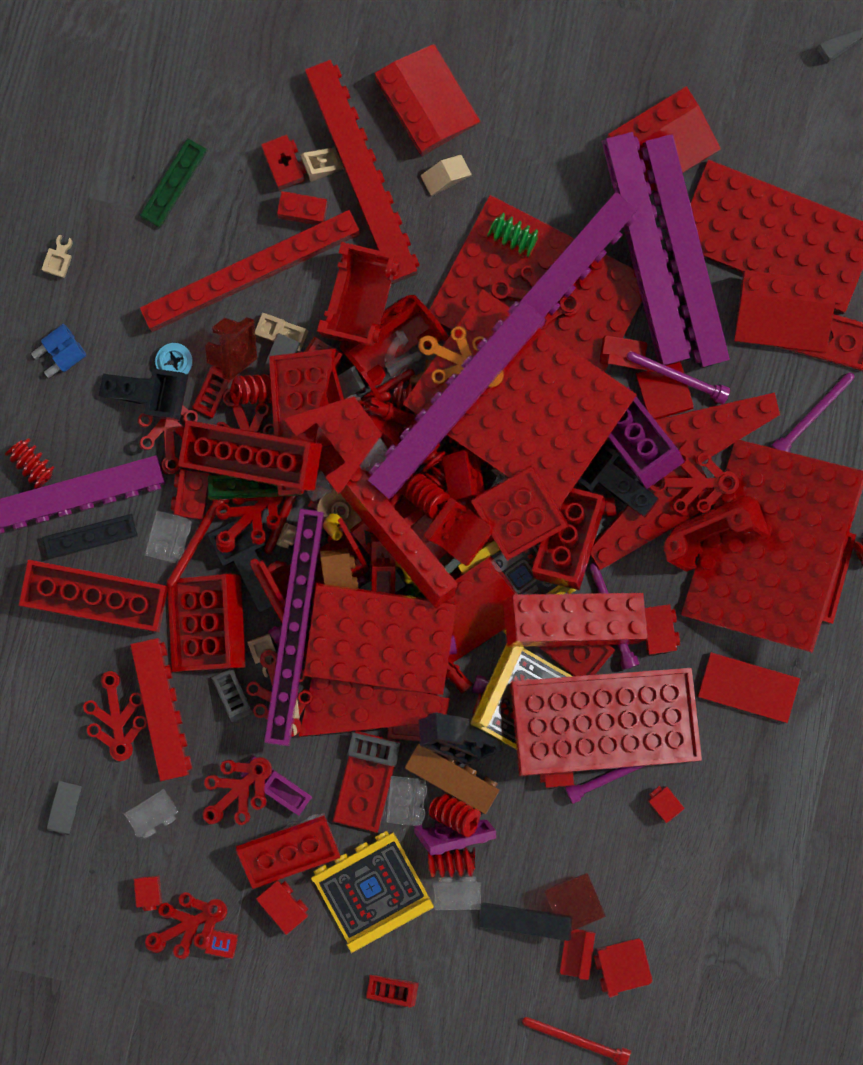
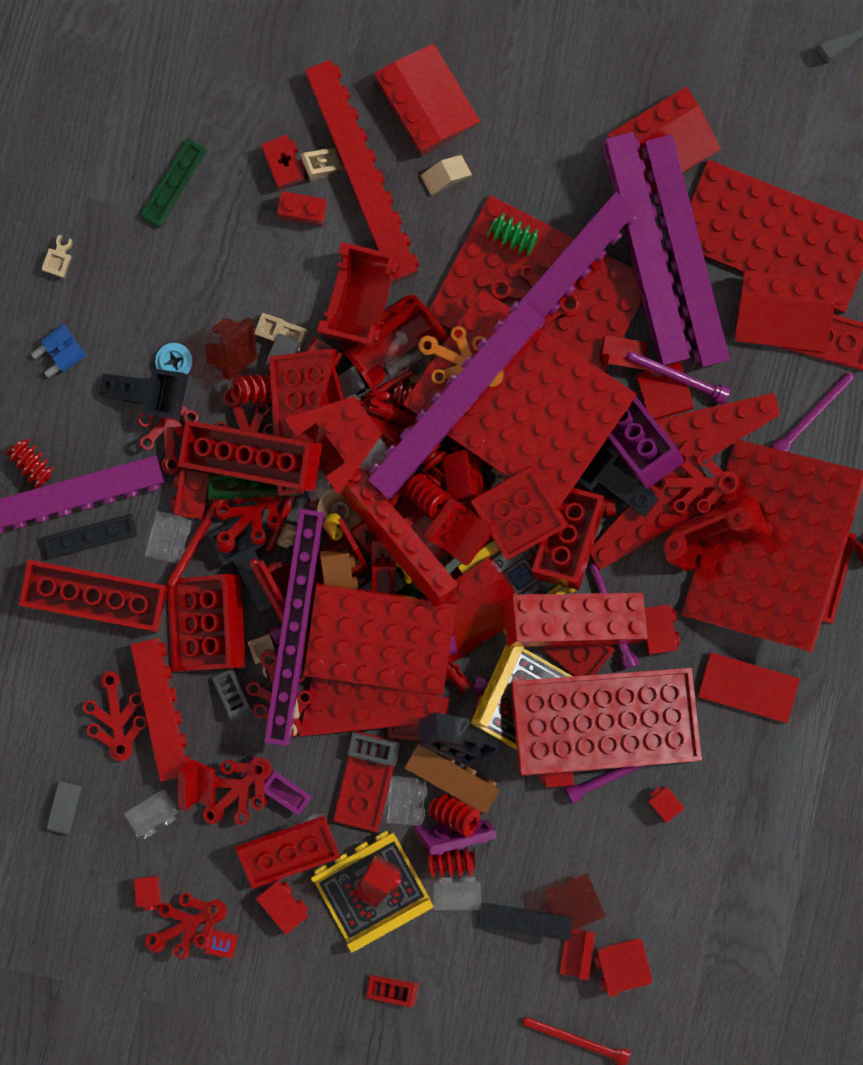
red brick [140,210,360,332] -> none
red slope [192,365,234,418] -> none
none -> red panel [178,759,215,811]
none -> red wedge [352,854,402,908]

